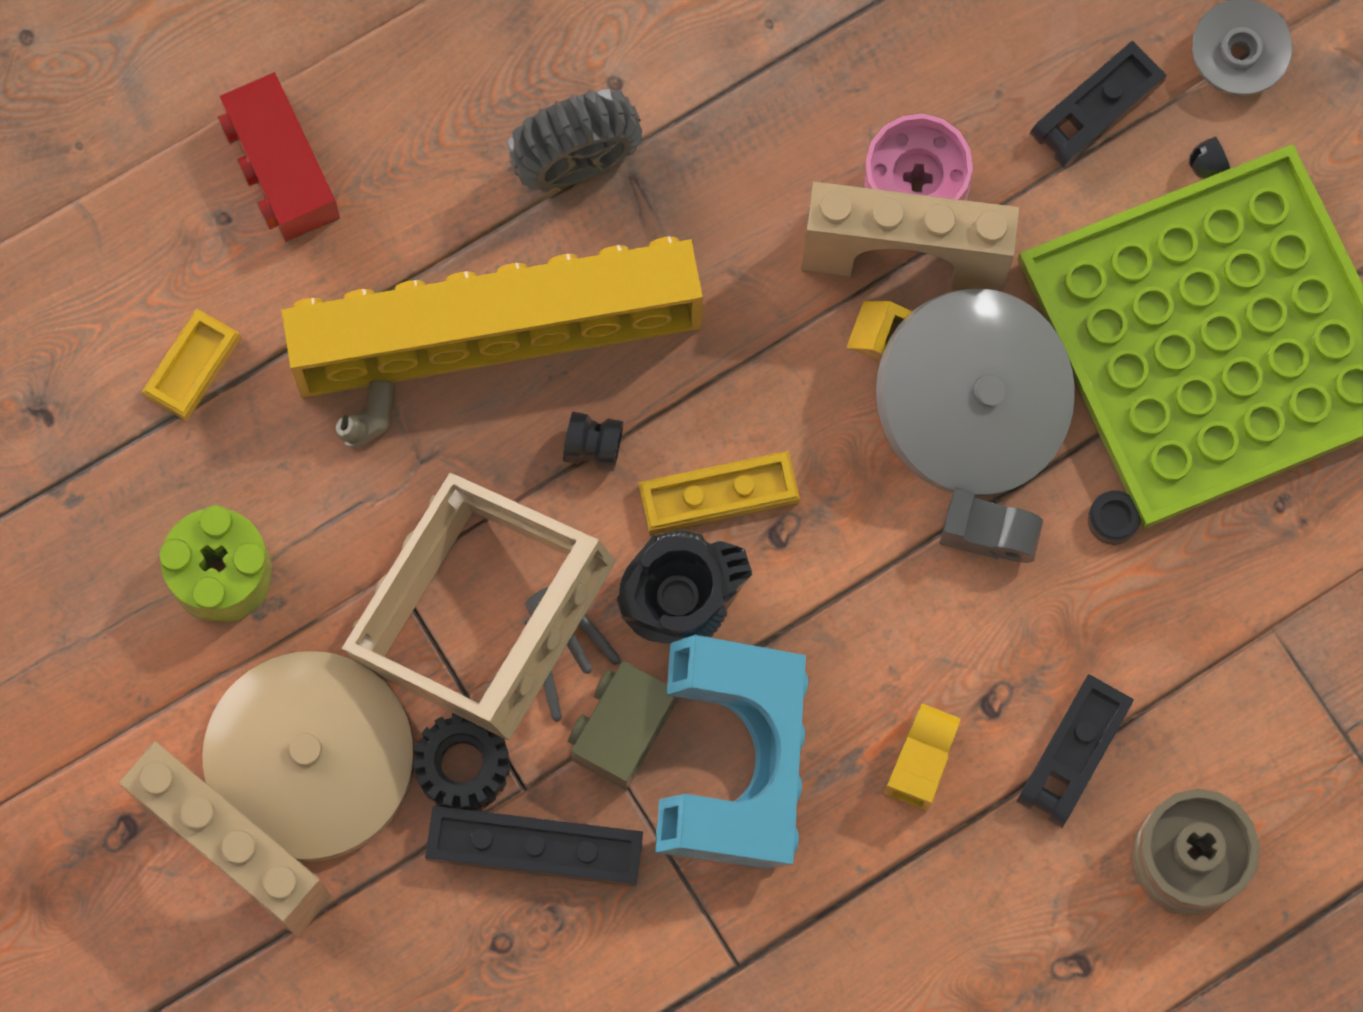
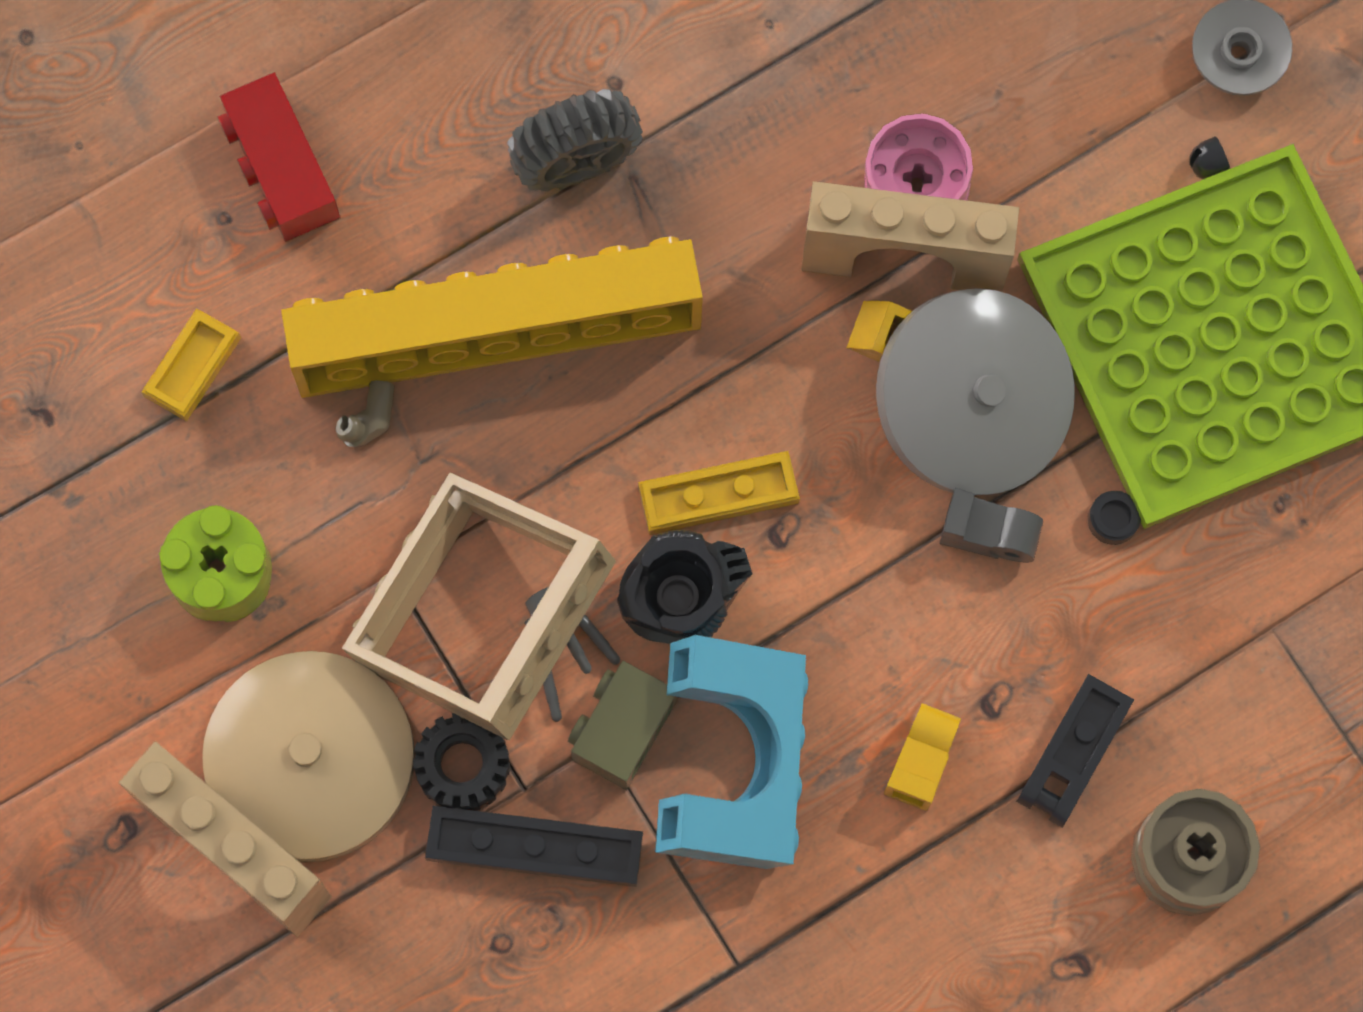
black wheel [563,411,624,471] -> none
black plate [1030,40,1167,169] -> none

